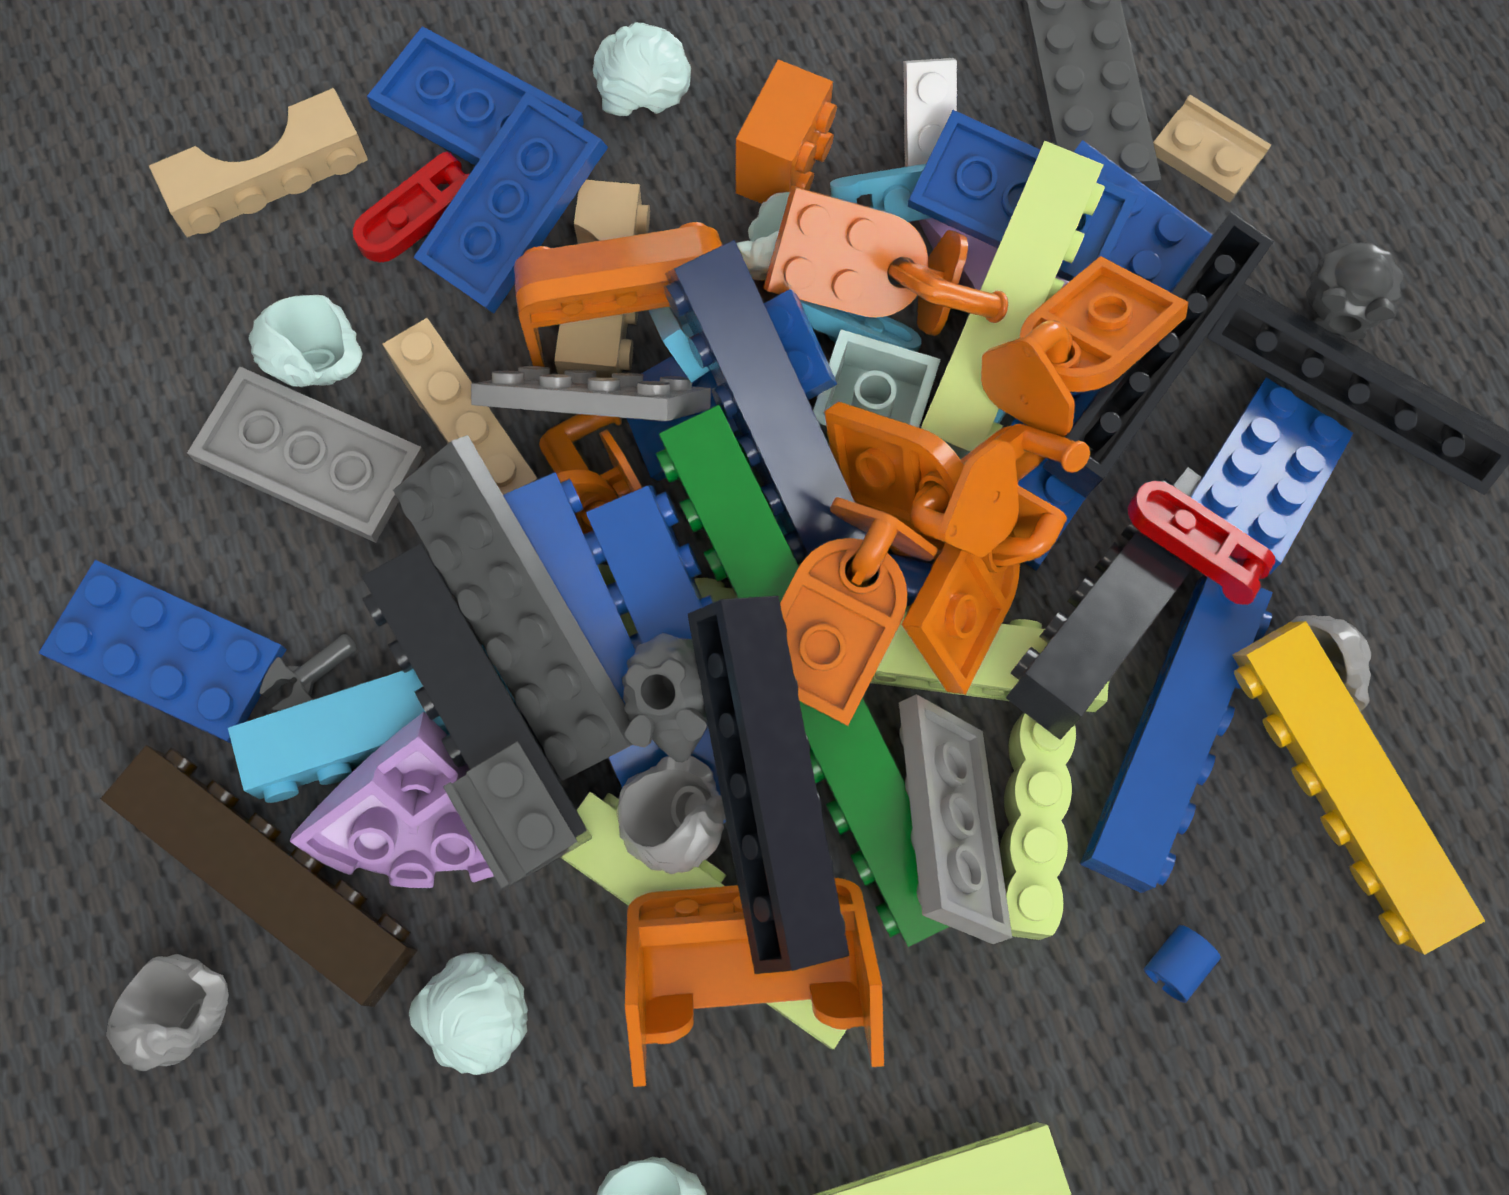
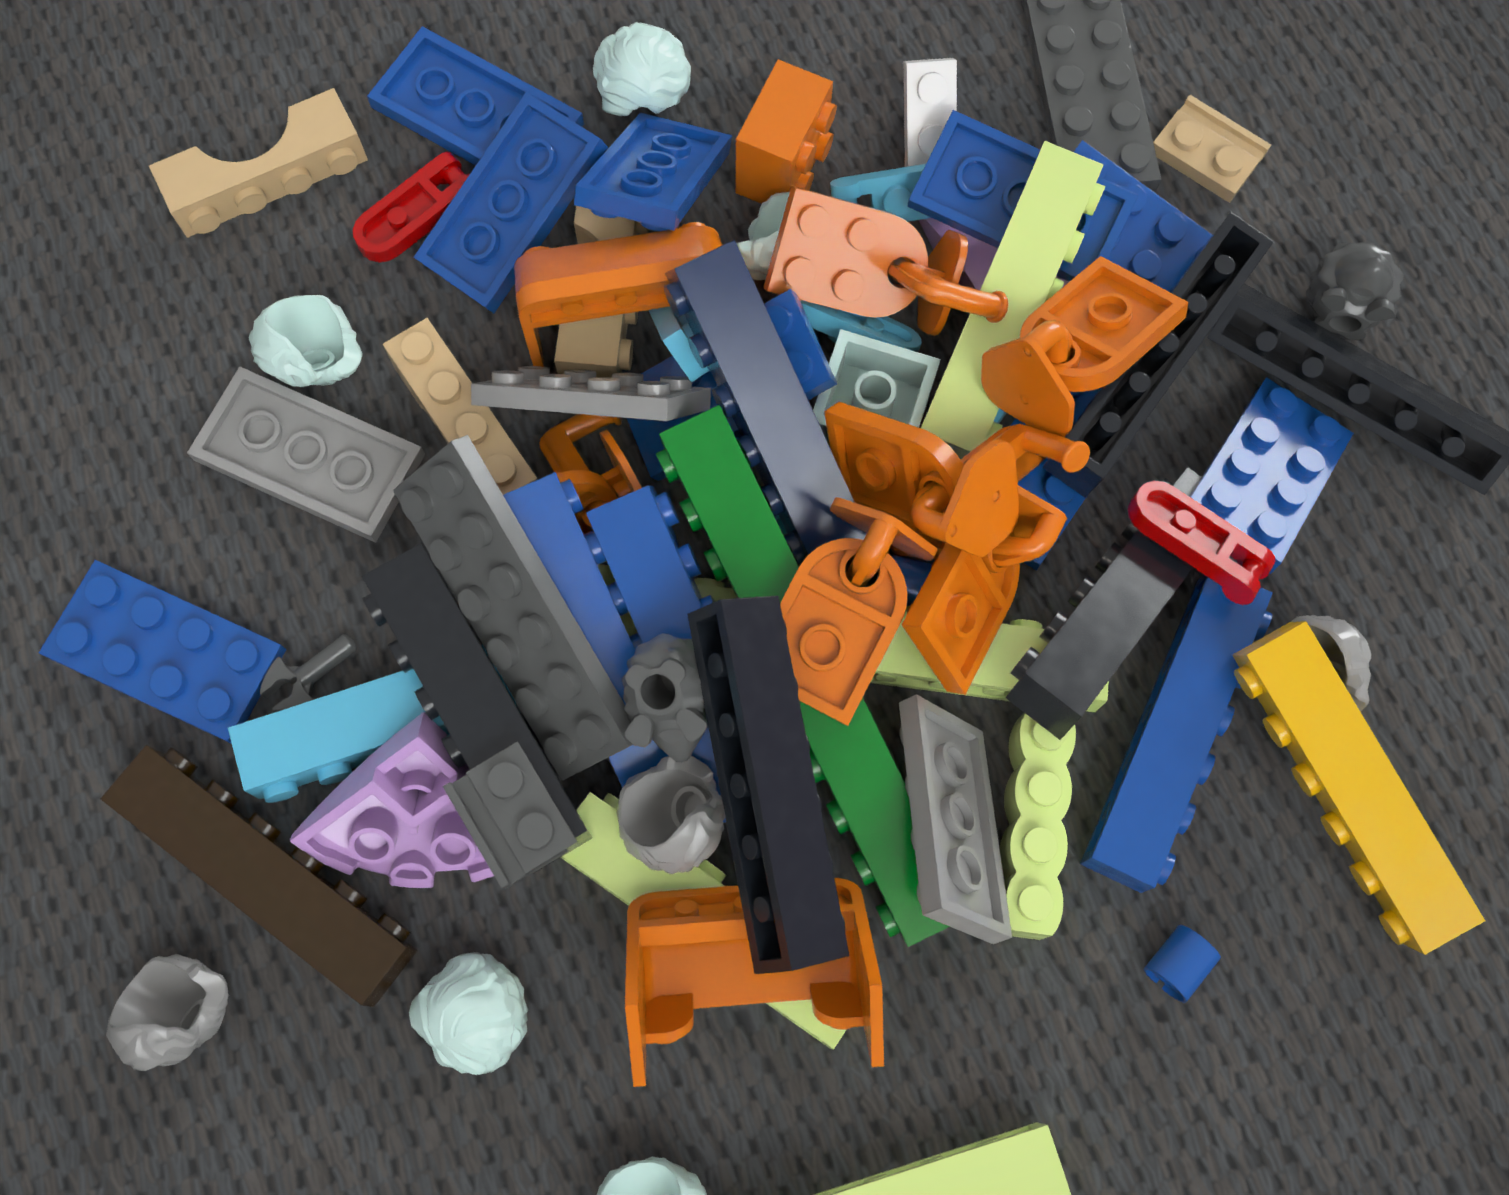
none -> blue plate [574,113,732,231]

